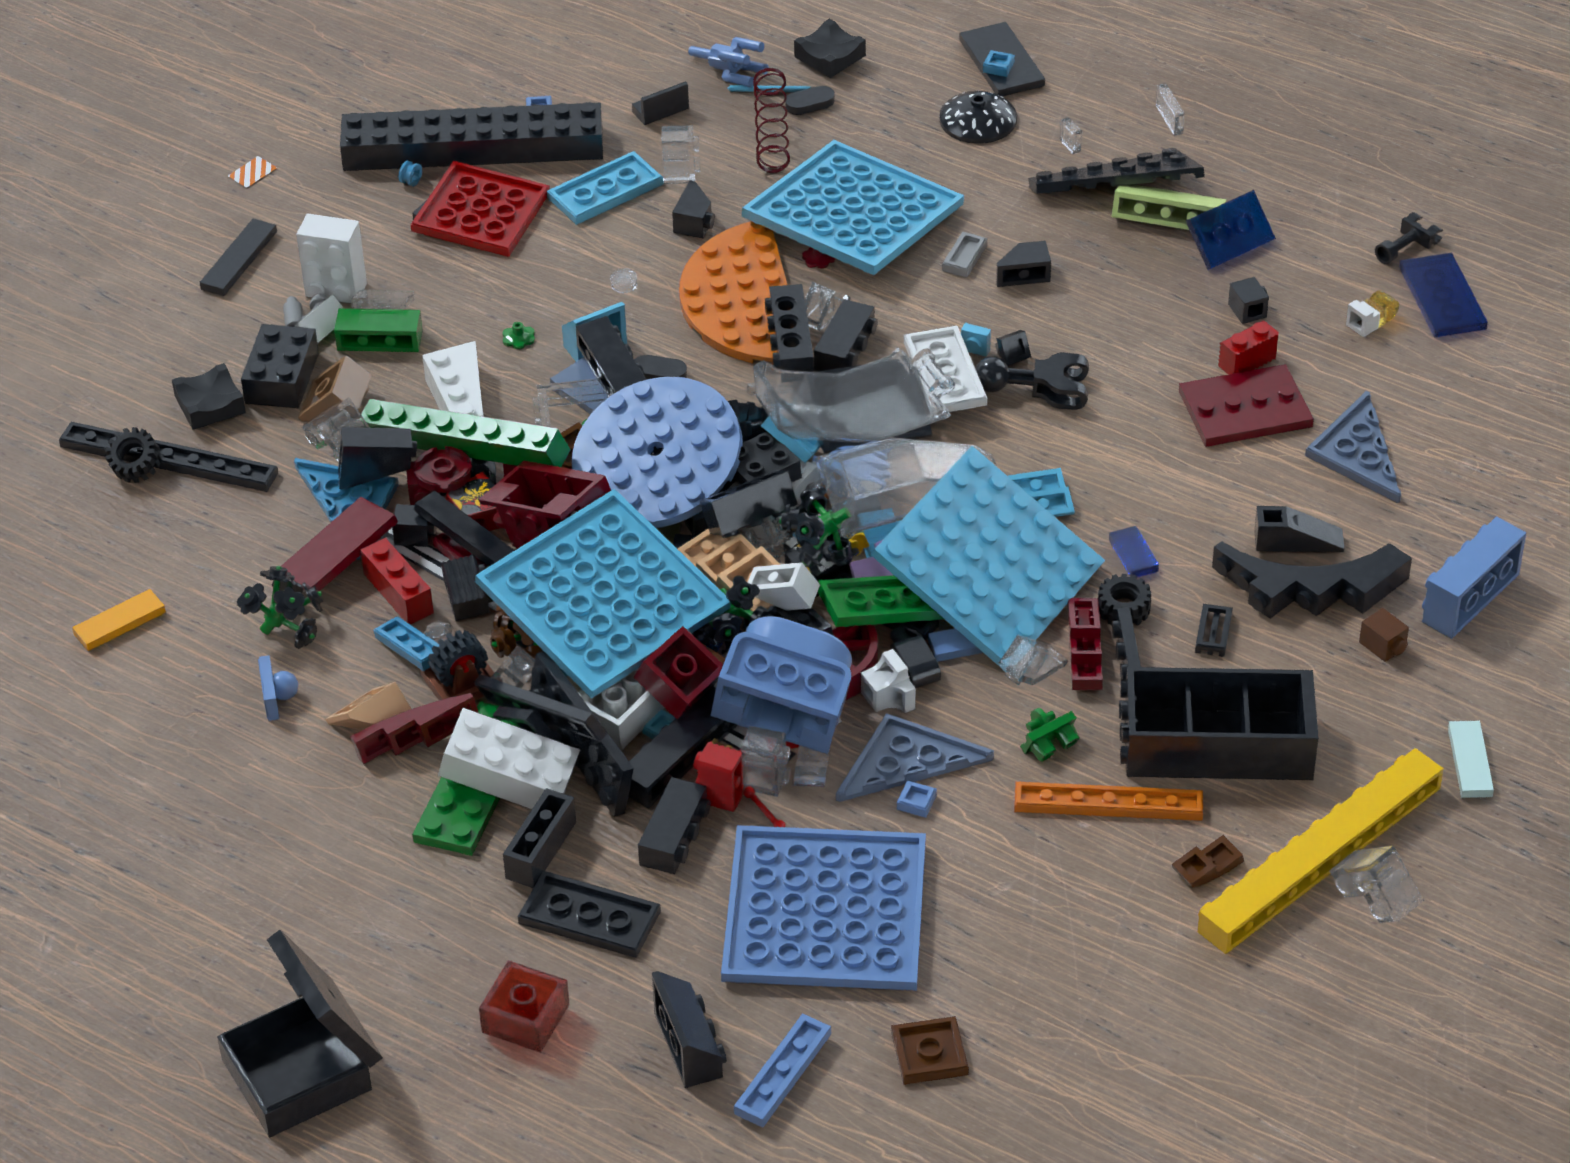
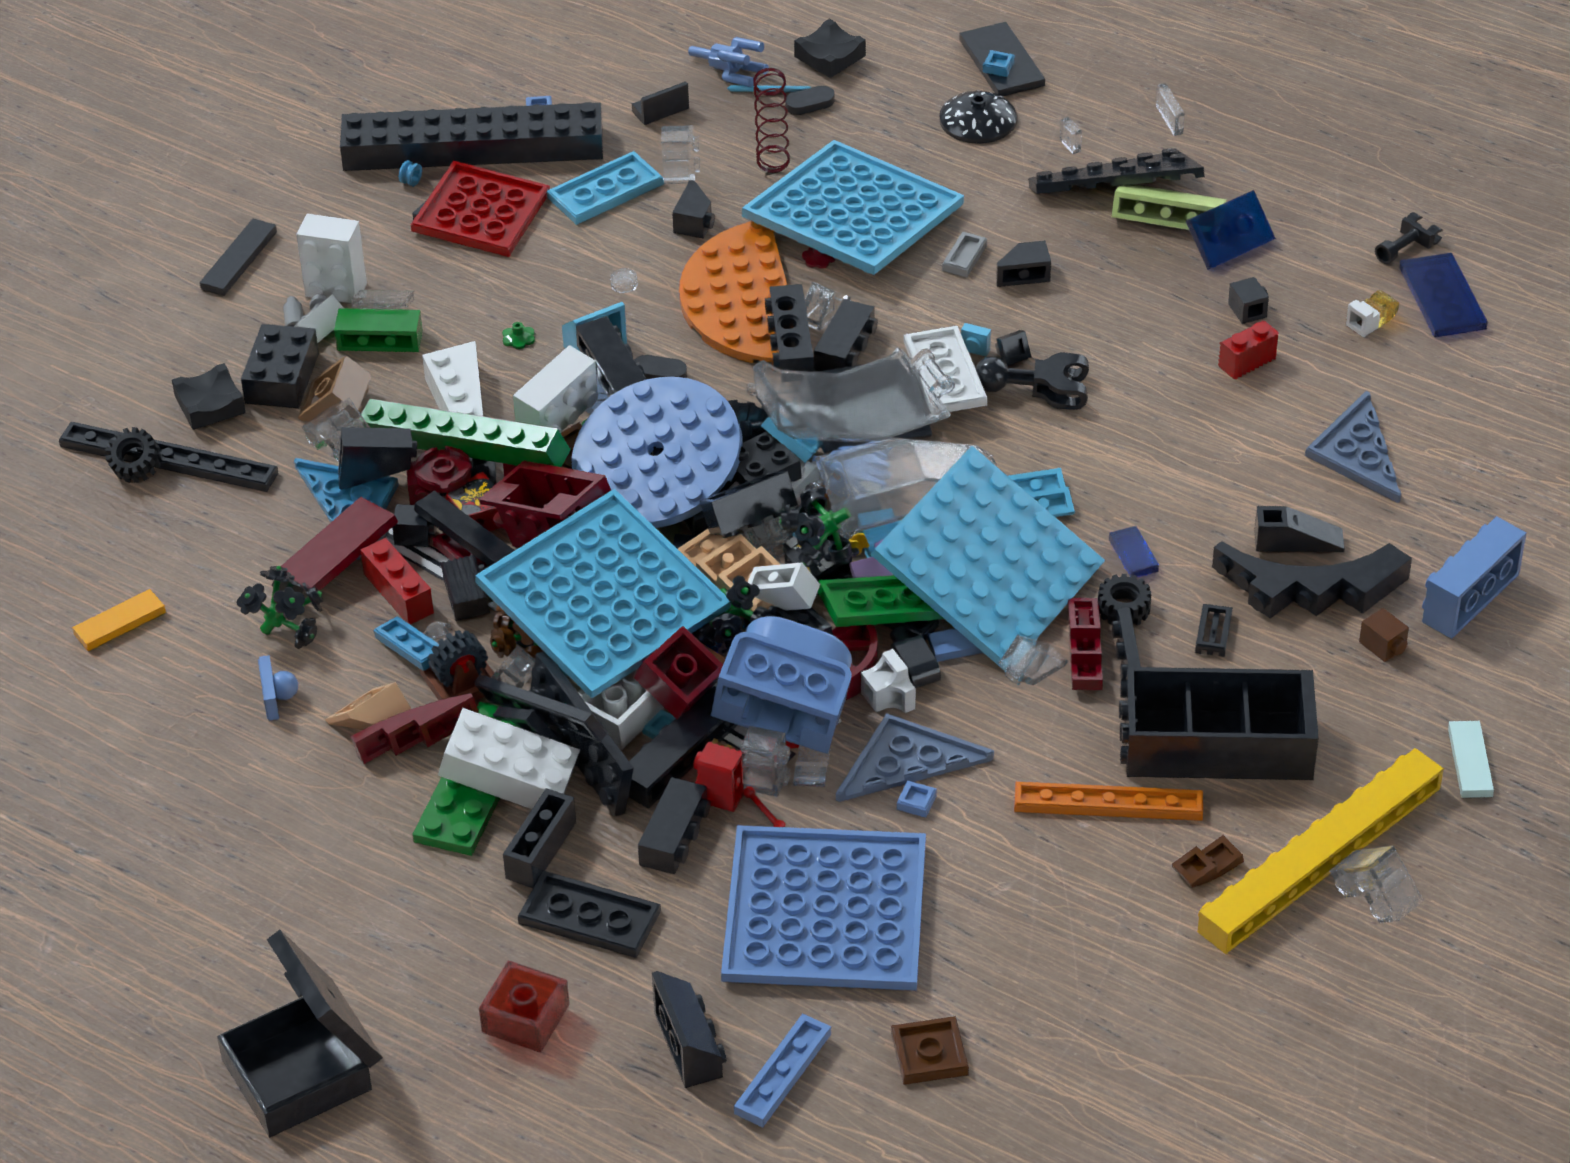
sticker [228,156,277,188] -> none
green hips [1020,708,1080,762] -> none
dark red plate [1179,364,1314,447] -> none
none -> white brick [513,345,598,433]

